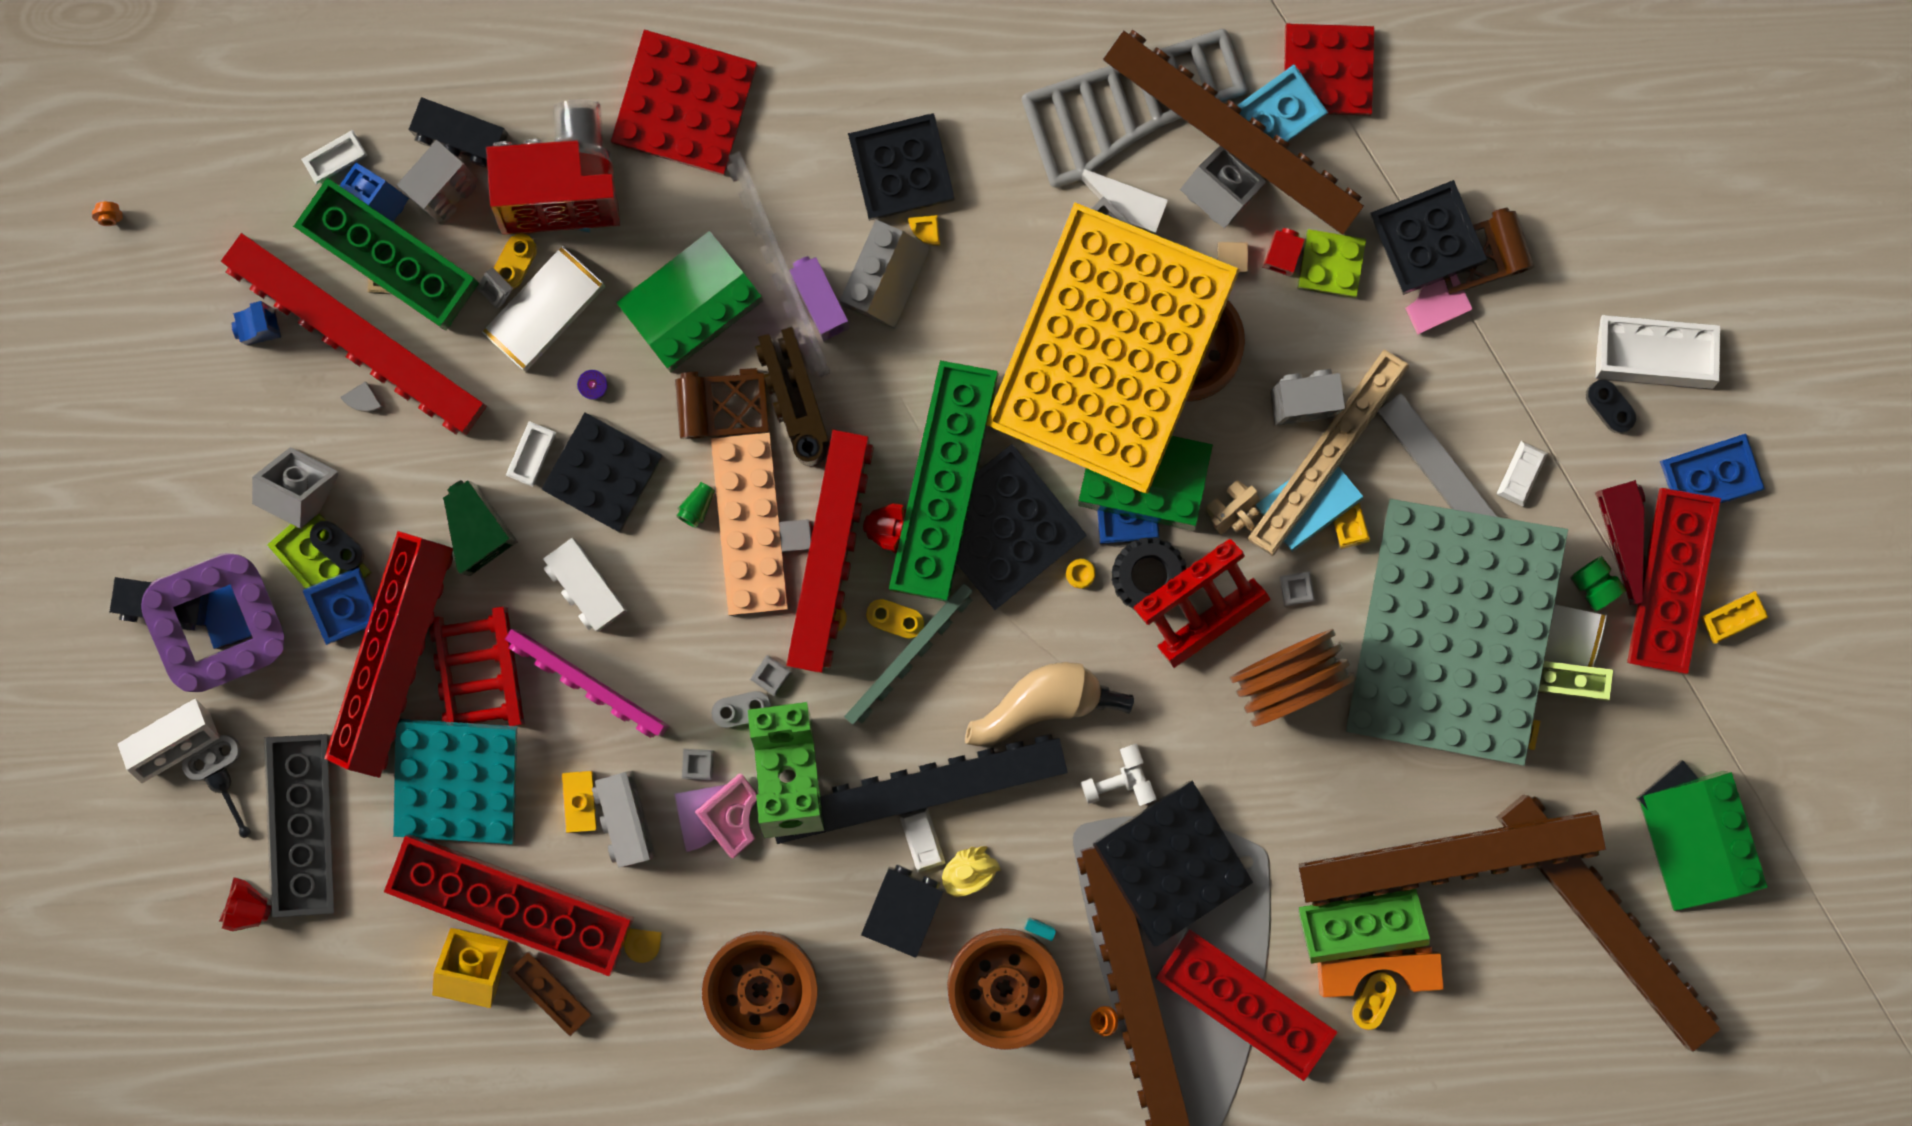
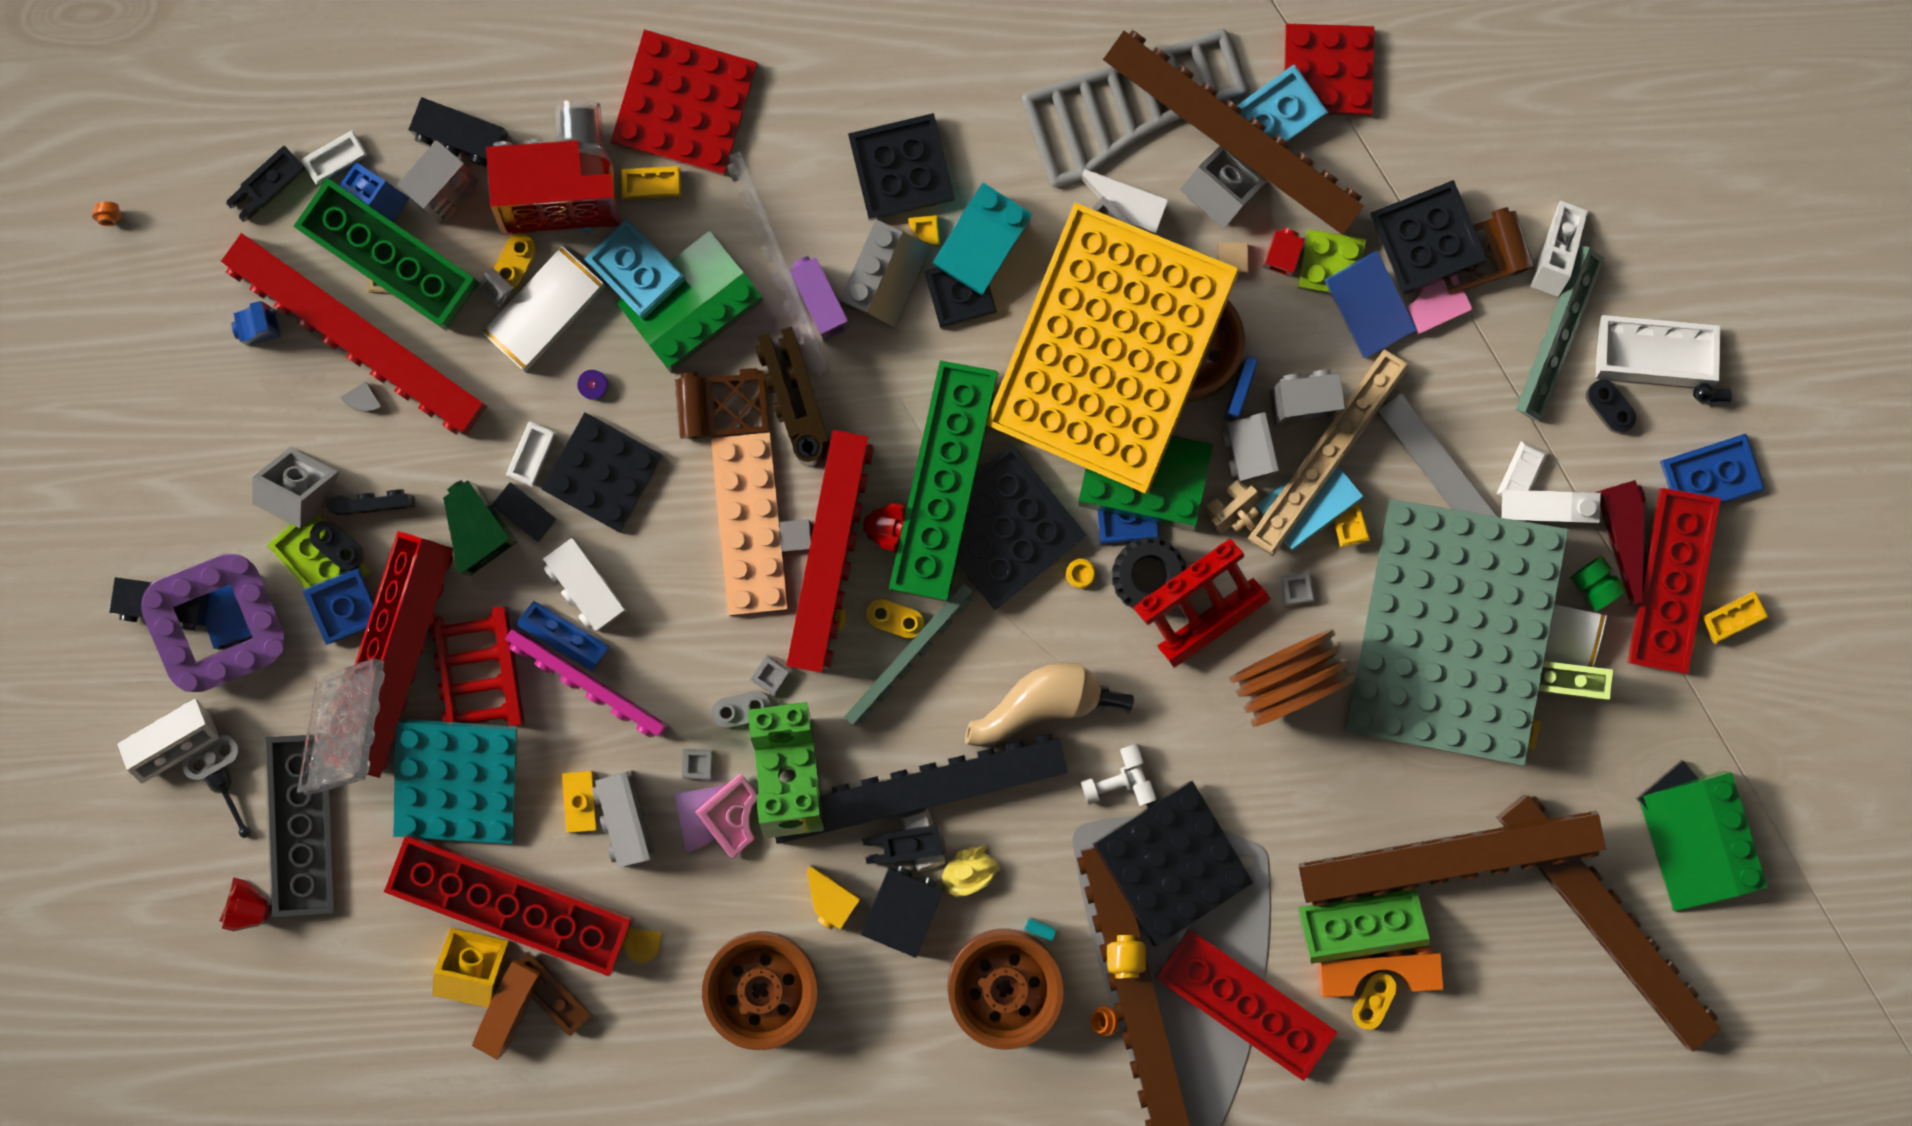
green cone [676,482,715,528] -> none
none -> black hinge [226,145,306,222]
none -> clear plate [297,658,384,796]
none -> black hinge [326,489,415,516]
none -> dark orange slope [472,959,540,1060]
none -> black tile [492,482,557,542]
none -> blue plate [517,601,610,671]
none -> medium azure tile [584,219,686,320]
none -> yellow plate [621,166,682,200]
none -> yellow slope [807,865,861,930]
none -> black hinge [862,824,946,864]
none -> black tile [924,267,997,329]
none -> teal slope [932,182,1033,295]
none -> yellow head [1107,935,1146,979]
none -> light grey slope [1221,412,1279,482]
none -> blue tile [1223,356,1258,422]
none -> blue tile [1324,251,1417,358]
none -> white slope [1501,490,1601,523]
none -> sand green plate [1516,246,1605,422]
none -> white slope [1531,201,1588,297]
none -> black arm [1693,383,1732,405]

